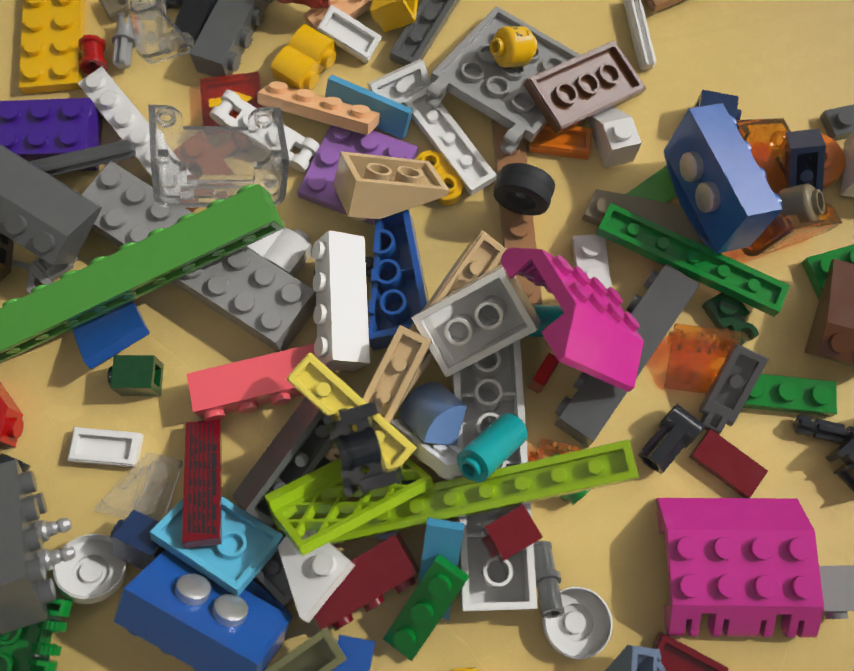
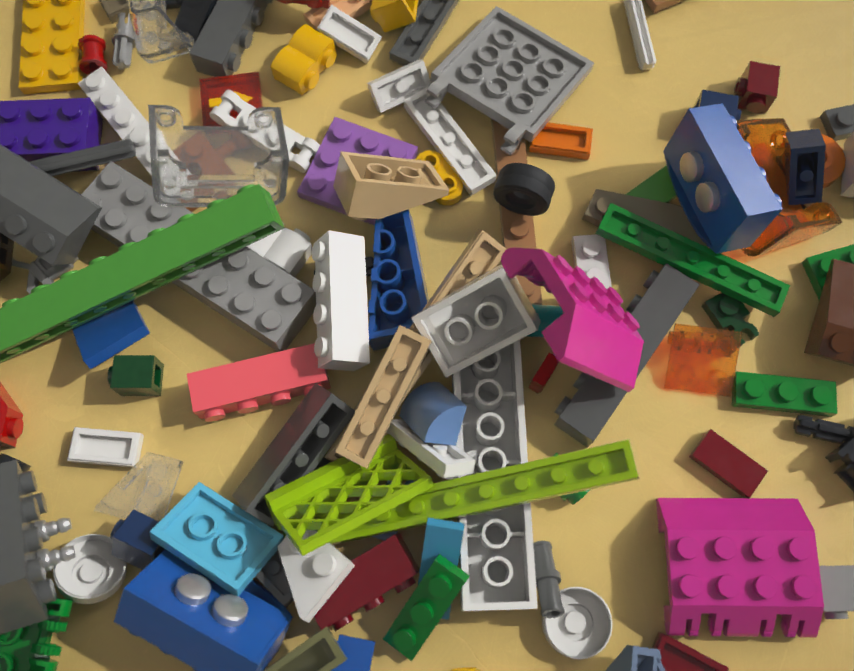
dark red tile [182,419,222,549] -> none
light nougat plate [258,81,380,135] -> none
light yellow tile [286,352,417,469] -> none
black piece [323,398,404,497] -> none
dark azure tile [325,75,413,139] -> none
teal brick [457,413,528,482] -> none
dark red brick [481,504,543,562] -> none
yellow head [490,26,537,68] -> none
tile [523,40,646,135] -> none
clear orange bracket [528,438,580,462] -> none
white slope [588,108,642,168] -> none
black piece [638,403,705,474] -> none
dark grey hinge [699,342,769,434] -> none
dark tan head [775,184,825,228] -> none
none -> dark red brick [734,61,780,113]

